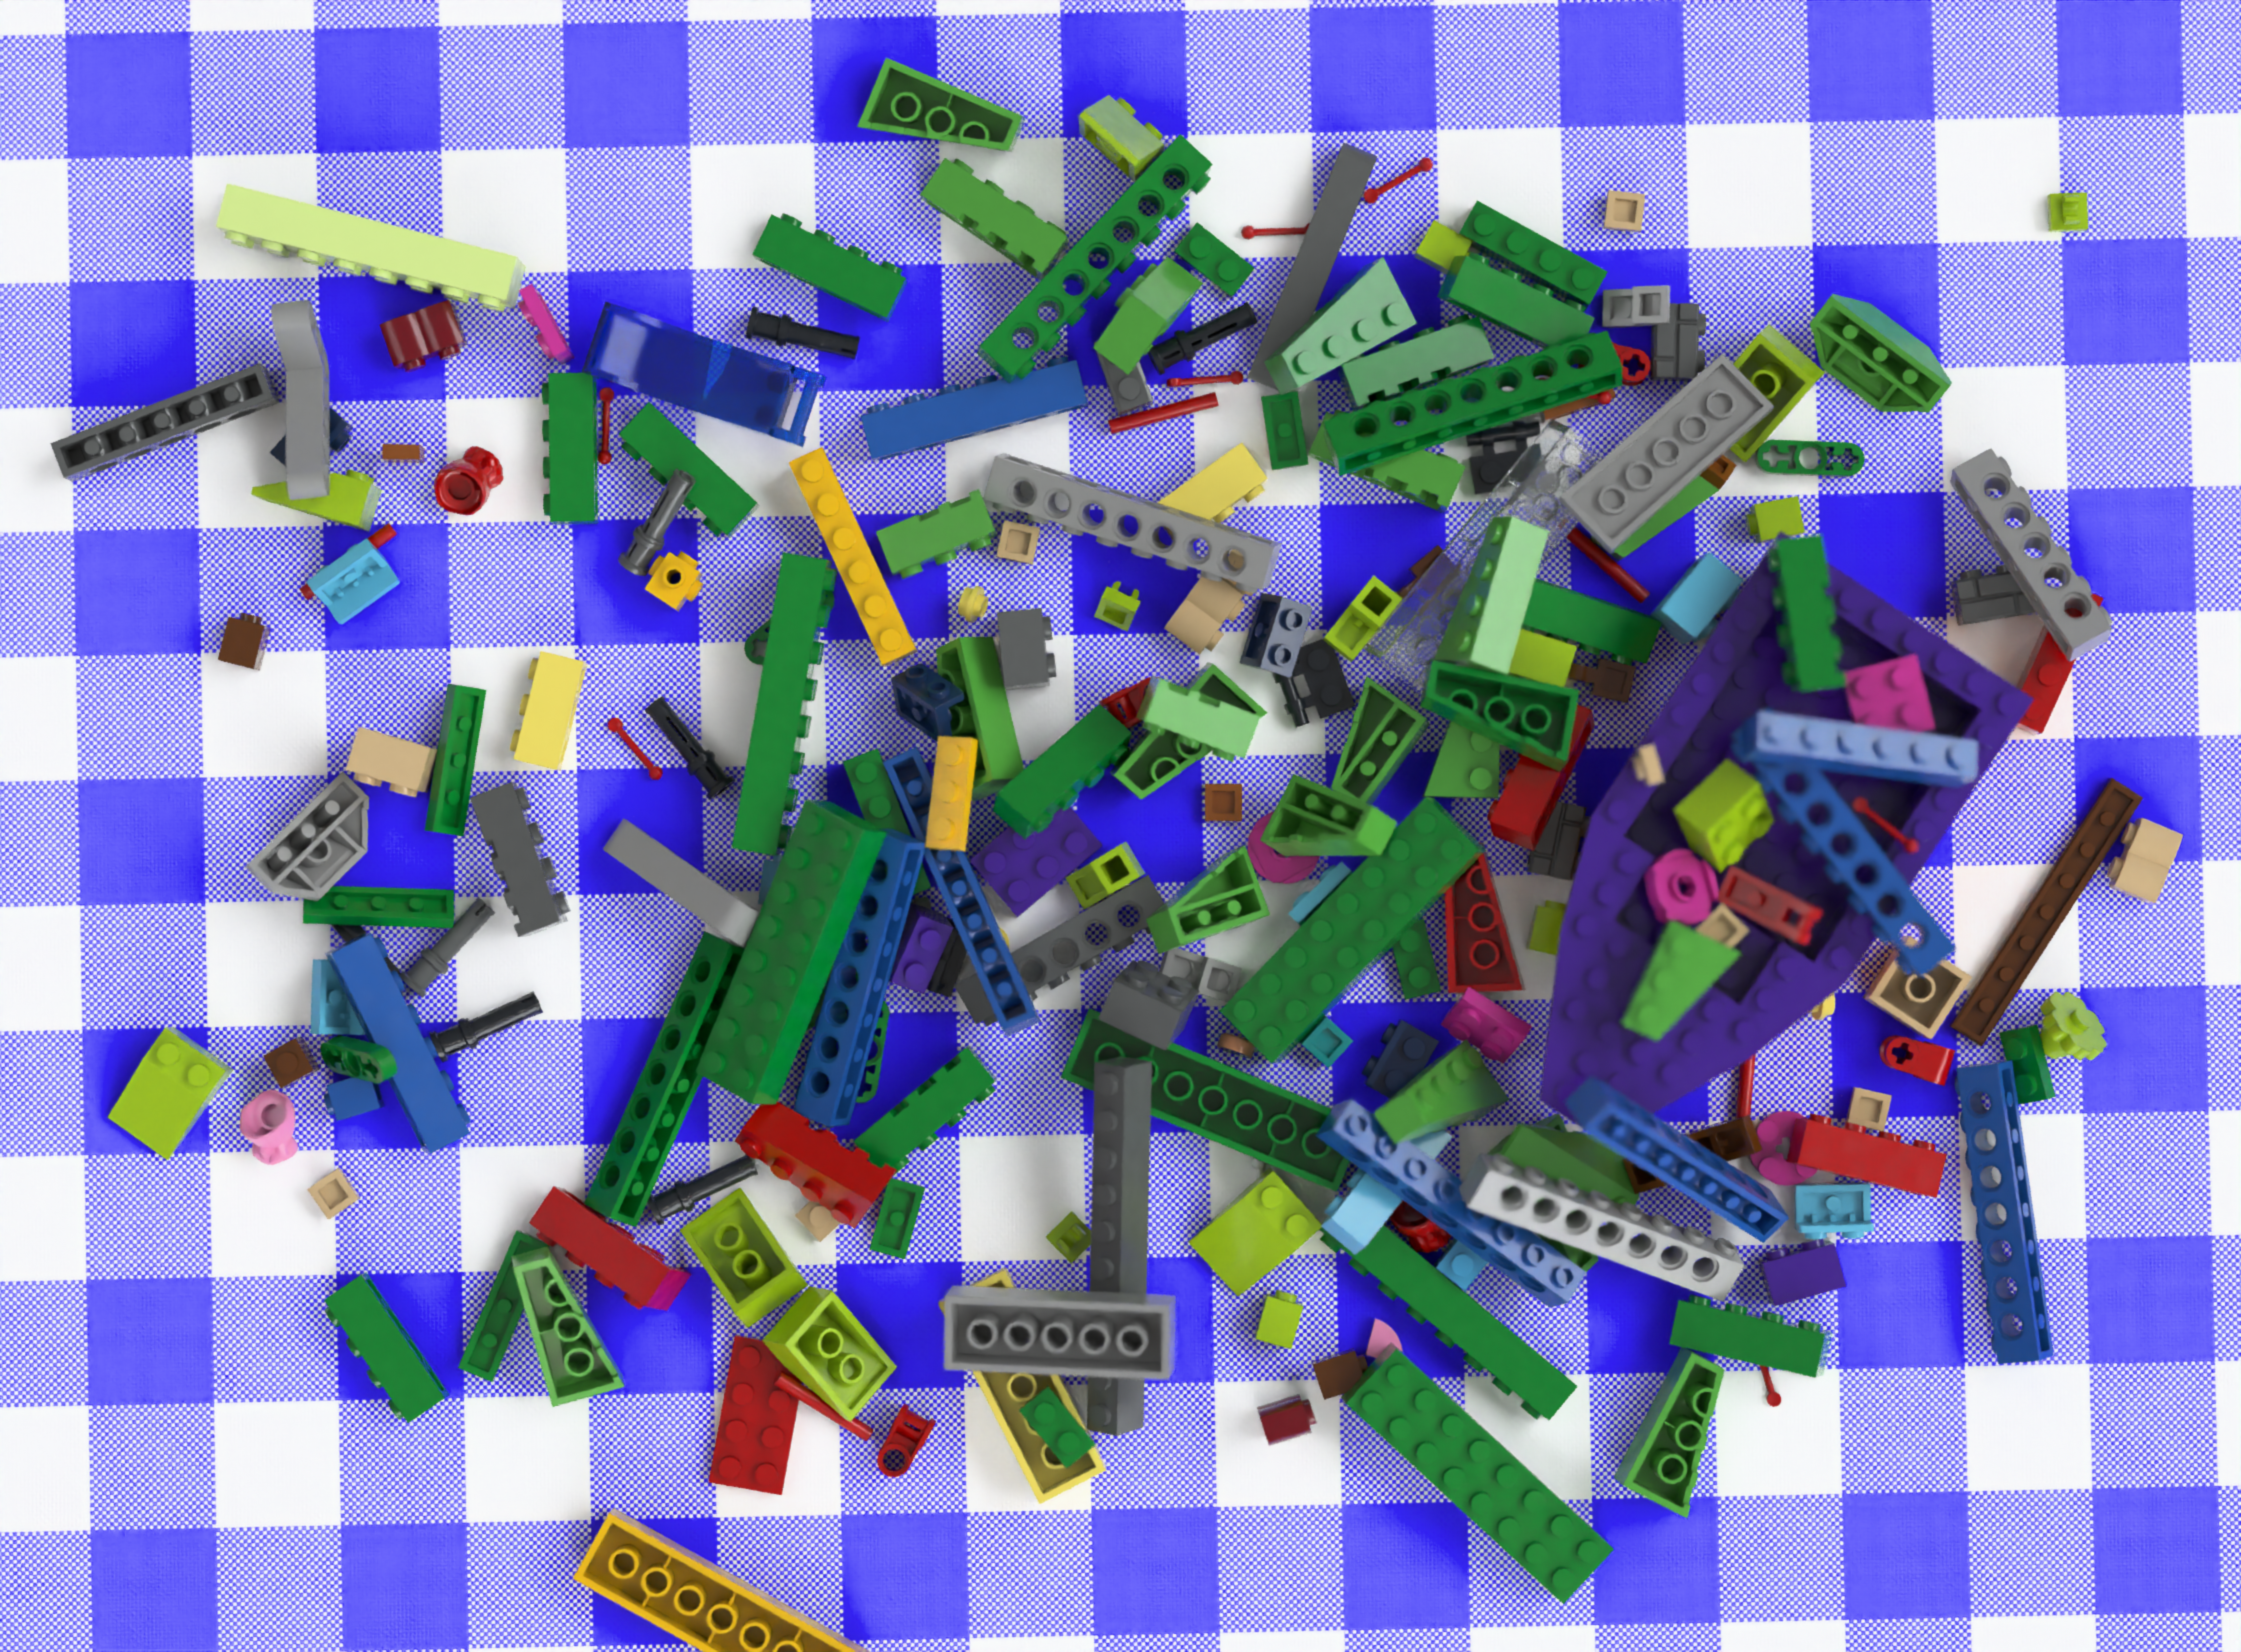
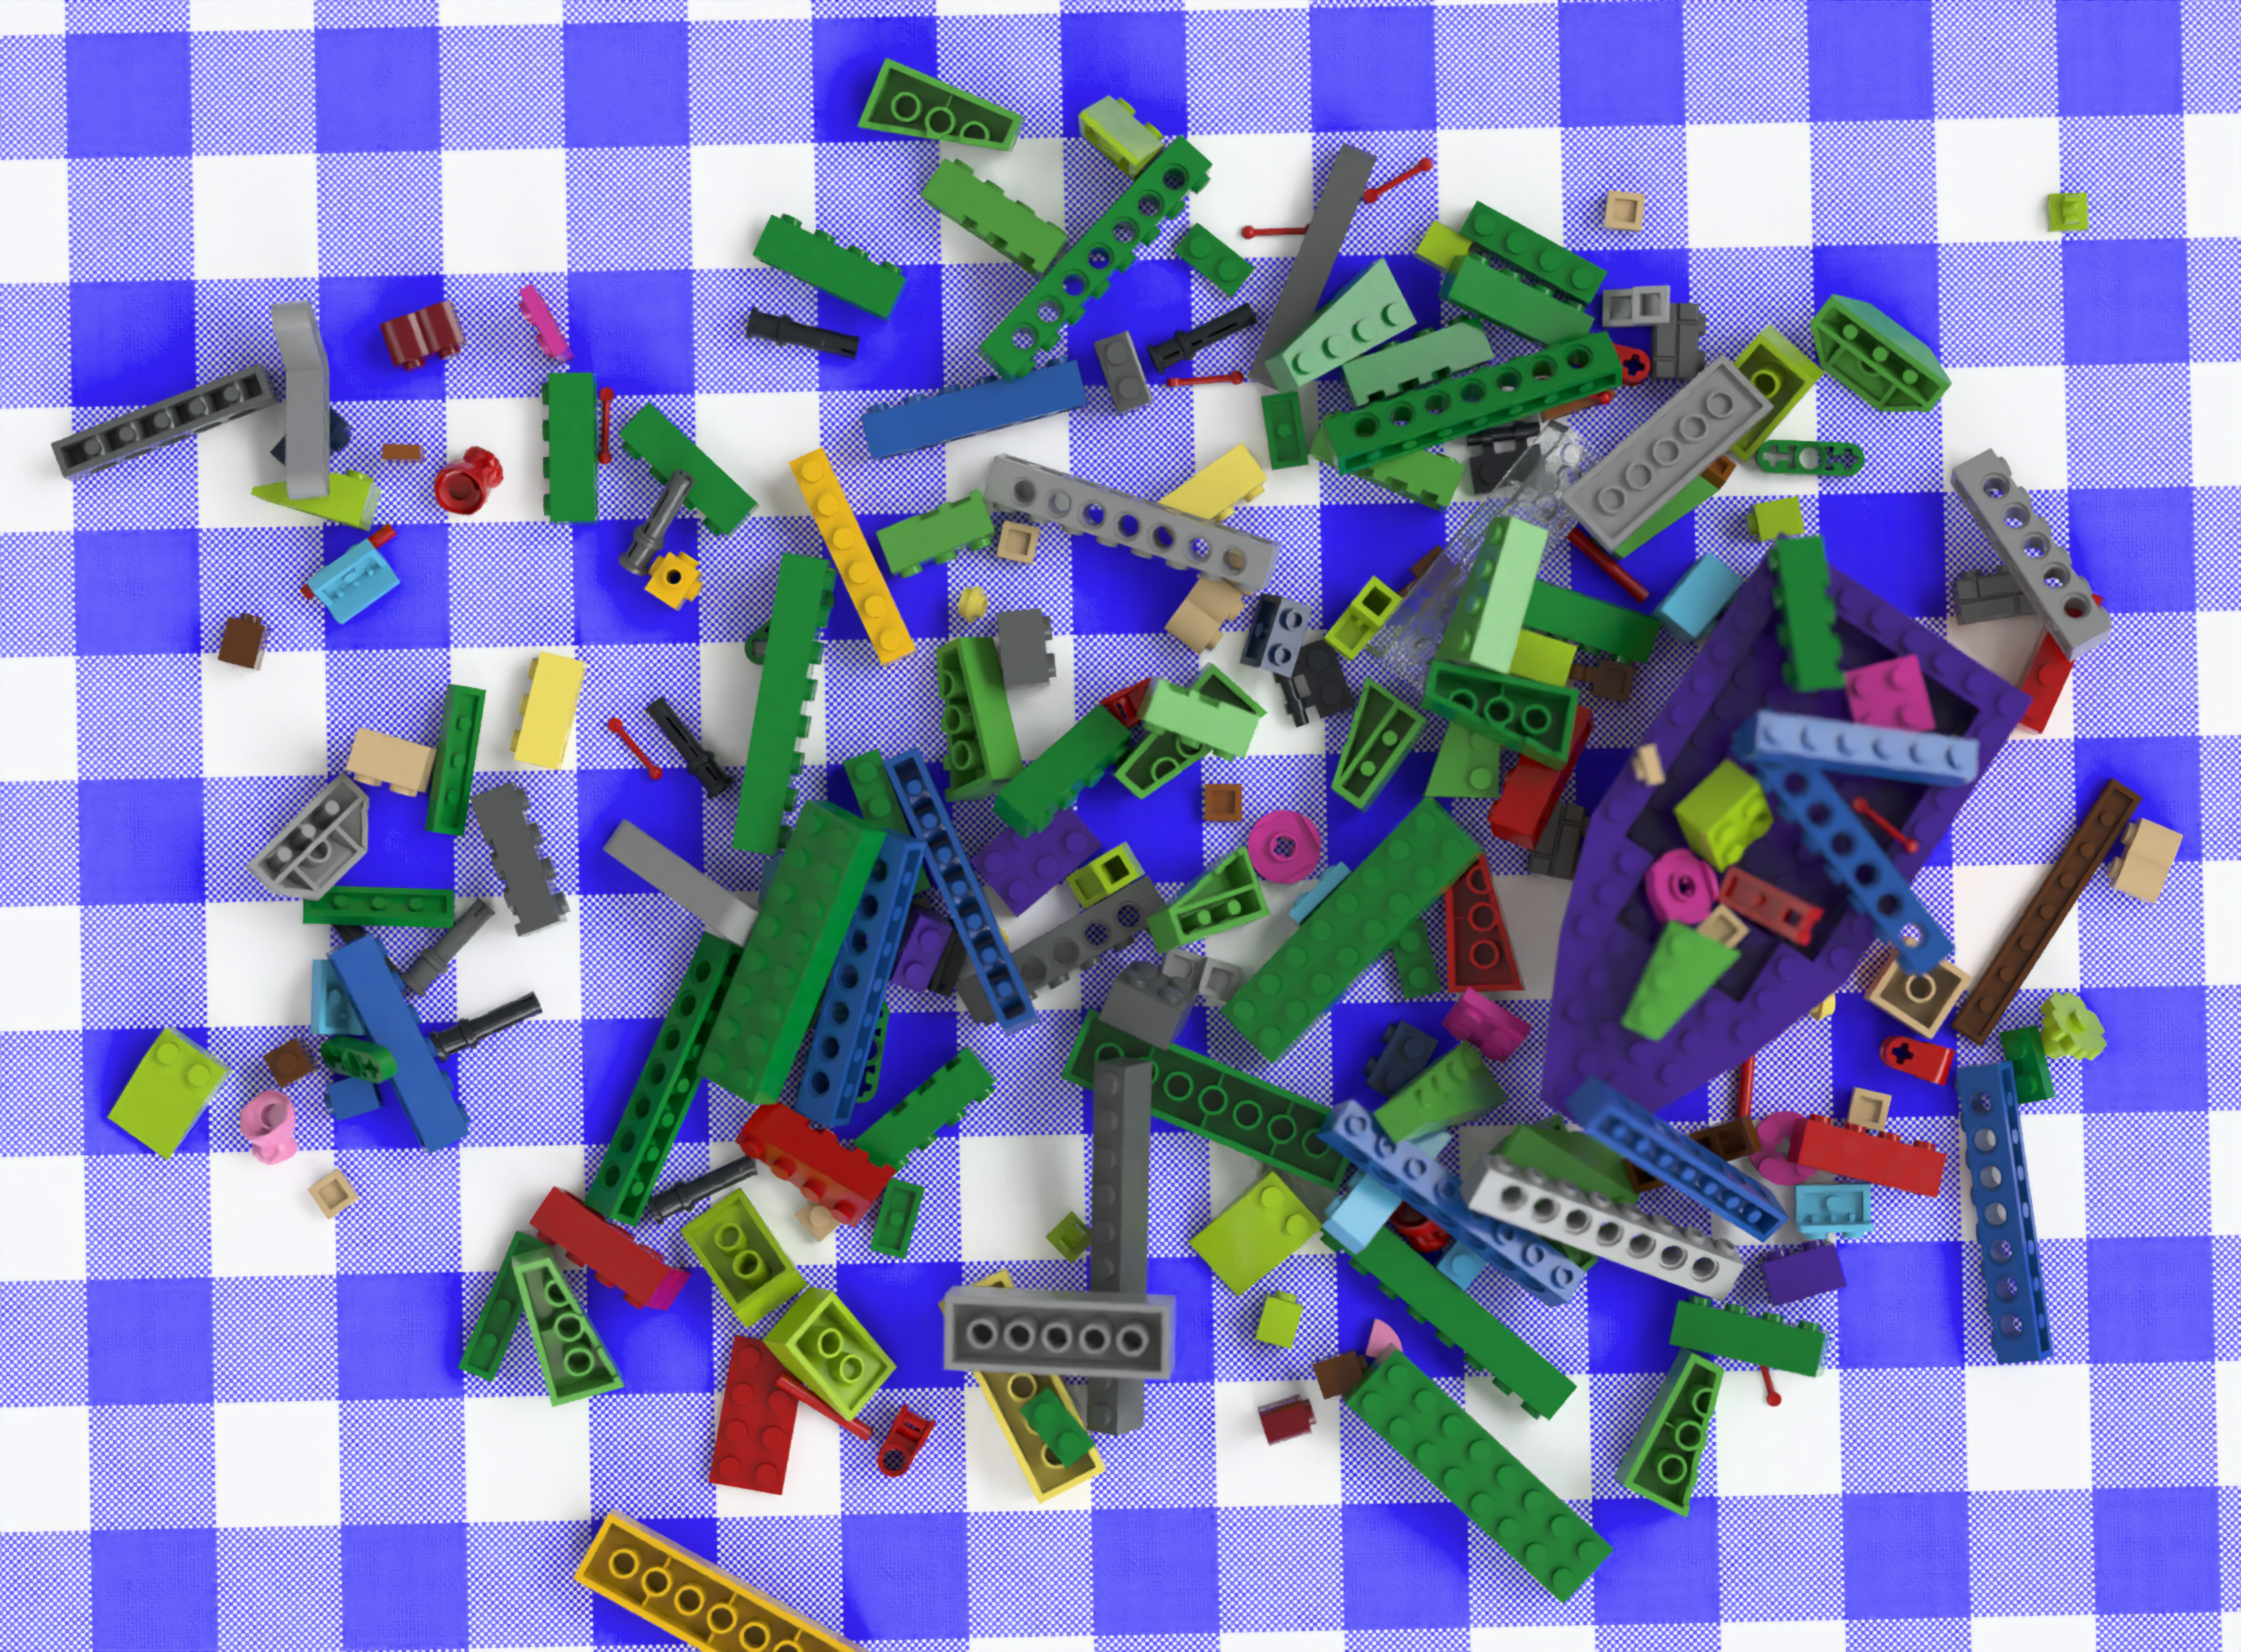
yellowish green brick [216,183,526,313] -> none
green brick [324,1272,450,1423] -> none
clear blue windscreen [582,301,827,448] -> none
dark blue bracket [891,663,964,742] -> none
yellow plate [925,736,978,851] -> none
bright green wedge [1093,257,1203,375] -> none
lime tile [1094,581,1141,632] -> none
red bar [1108,392,1219,434] -> none
nougat tile [1217,1033,1256,1059] -> none
bright green wedge [1260,774,1397,856] -> none
teal plate [1300,1016,1353,1069] -> none
lime brick [1526,900,1567,955] -> none

